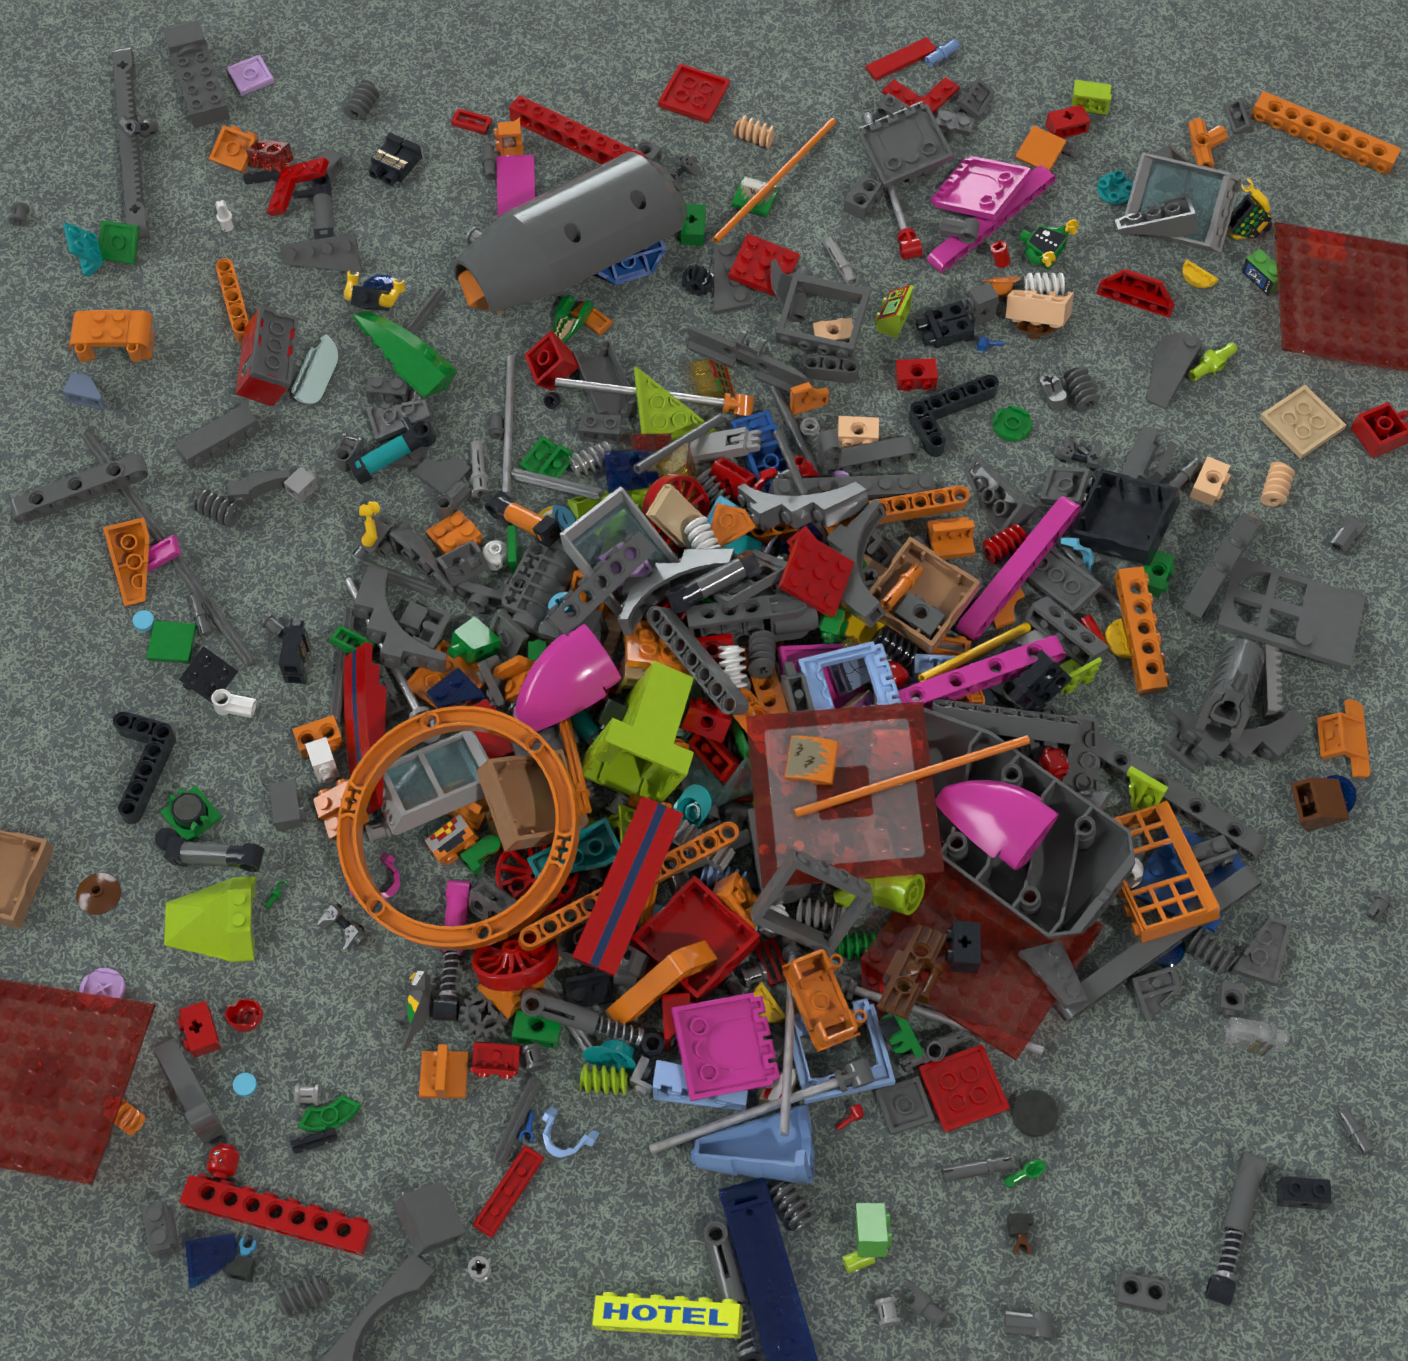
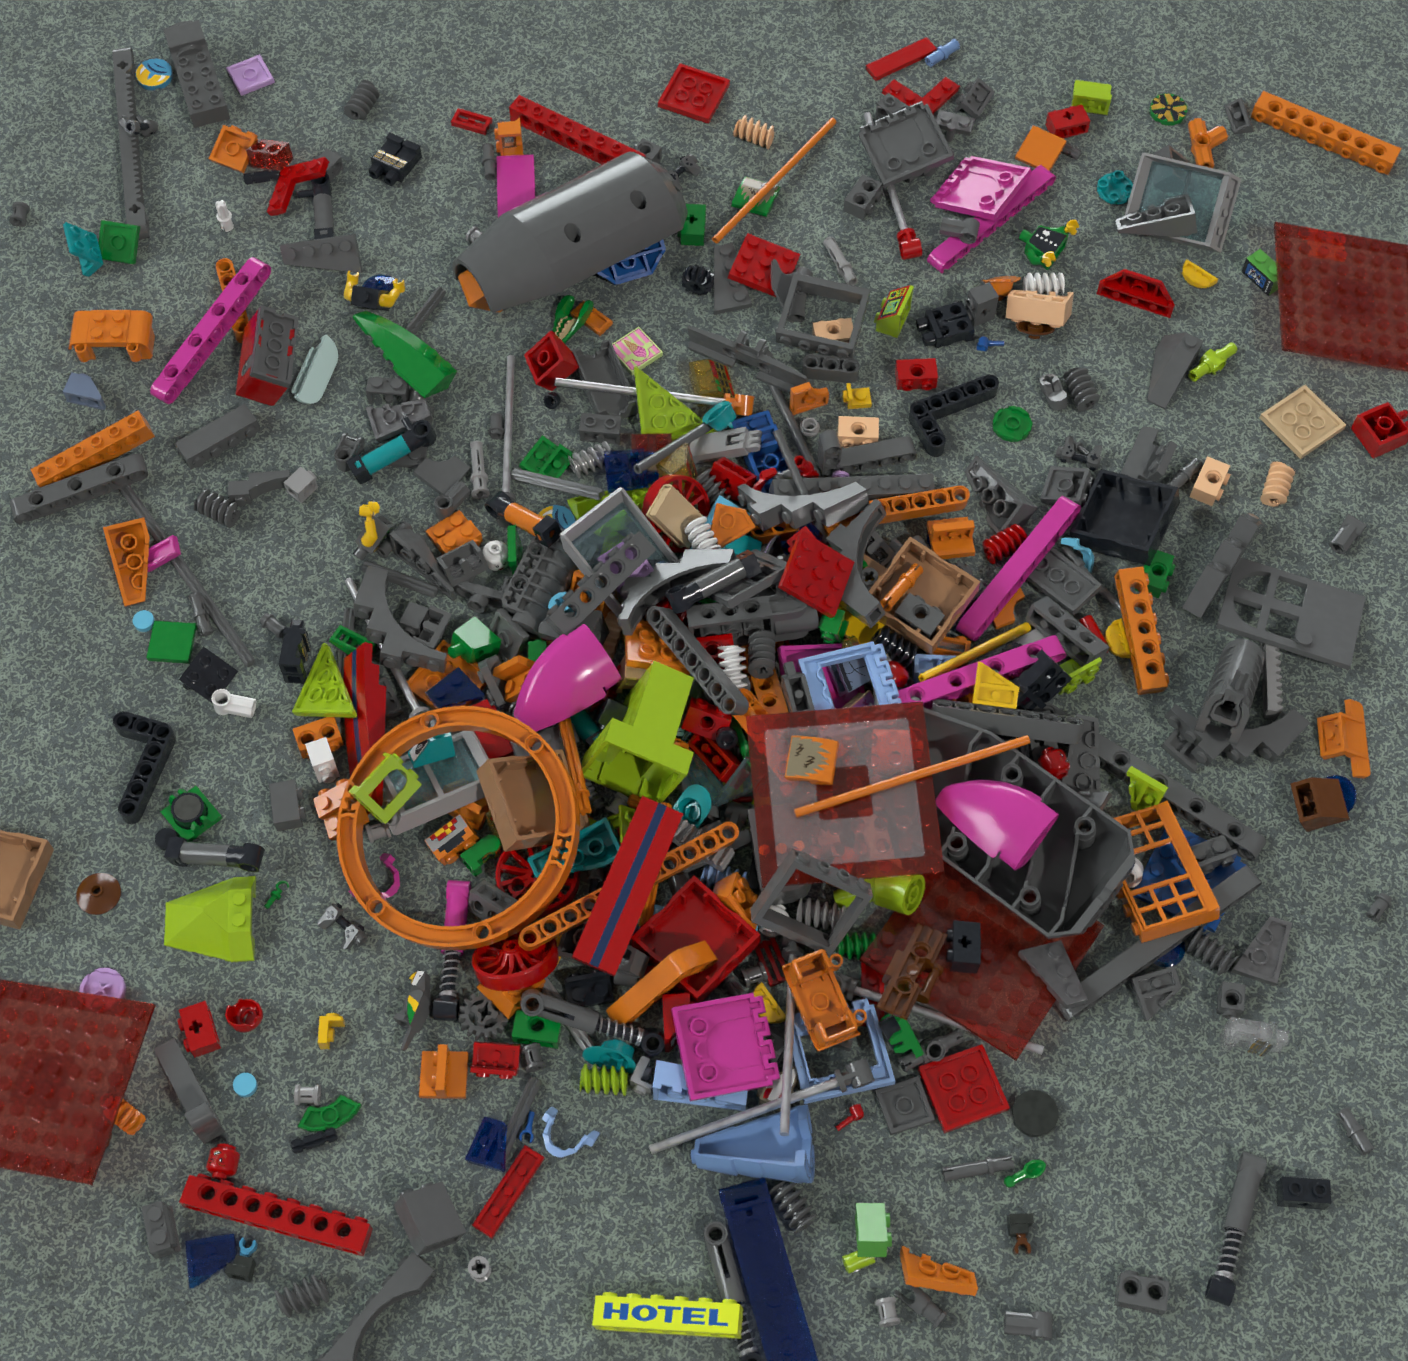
red piece [990,241,1011,268] -> none
torso [1226,178,1273,240] -> none
none -> orange brick [30,410,155,488]
none -> tile [136,58,173,90]
none -> dark pink beam [150,257,271,404]
none -> lime tile [292,643,357,718]
none -> yellow bracket [318,1013,345,1049]
none -> lime panel [348,753,422,824]
none -> teal slope [408,732,456,768]
none -> clear blue wing [465,1117,507,1173]
none -> tile [612,327,663,375]
none -> teal piece [702,401,737,432]
none -> black tile [716,727,738,749]
none -> yellow bracket [842,383,872,409]
none -> orange wing [900,1246,978,1296]
none -> yellow wing [972,661,1019,709]
none -> tile [1150,94,1187,126]

